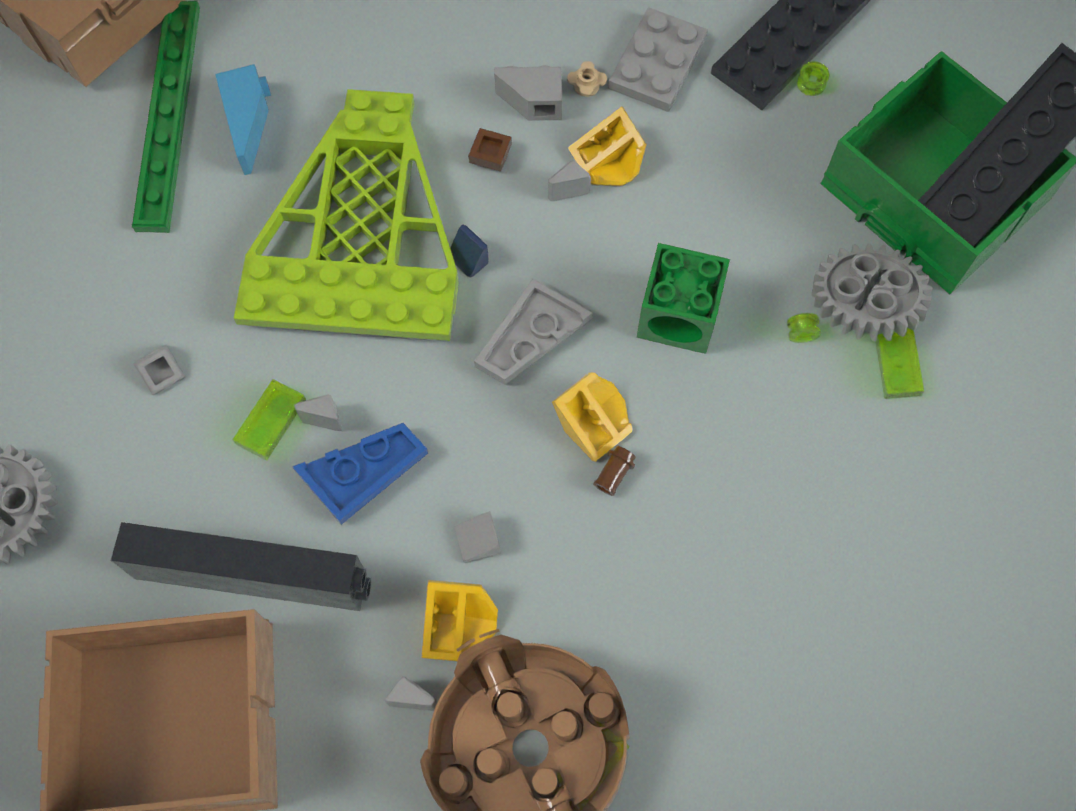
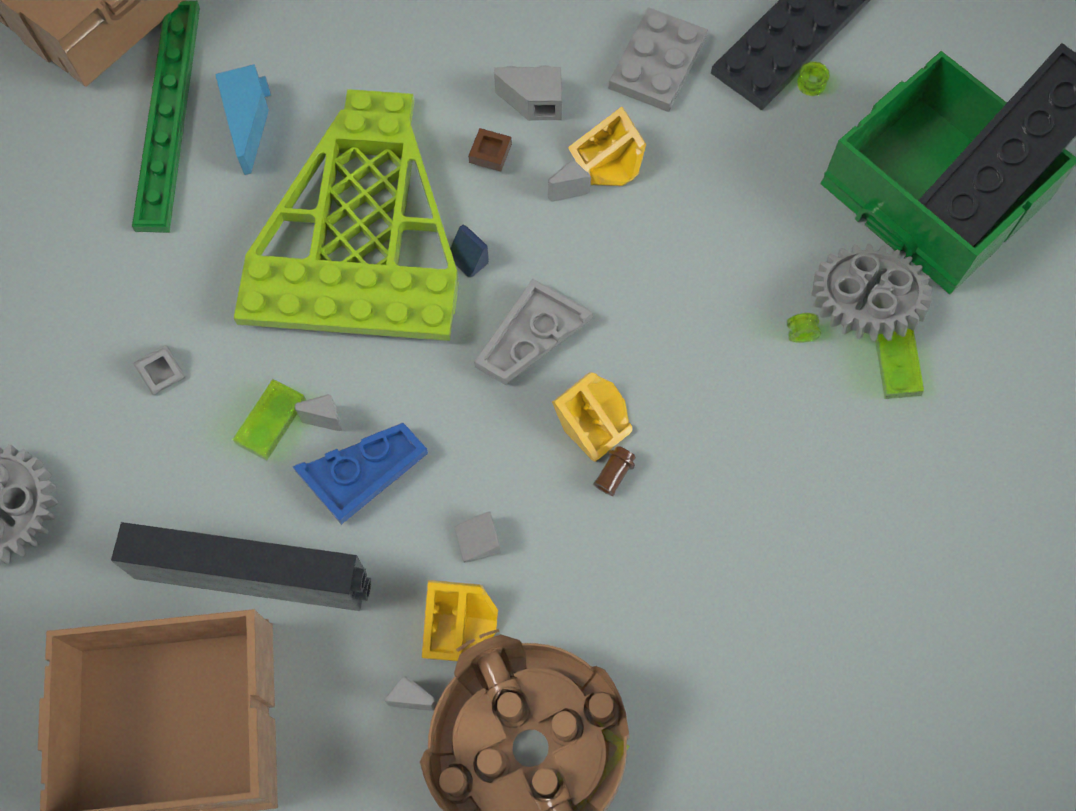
tan plate [567,61,607,97] -> none
green brick [636,243,730,354] -> none

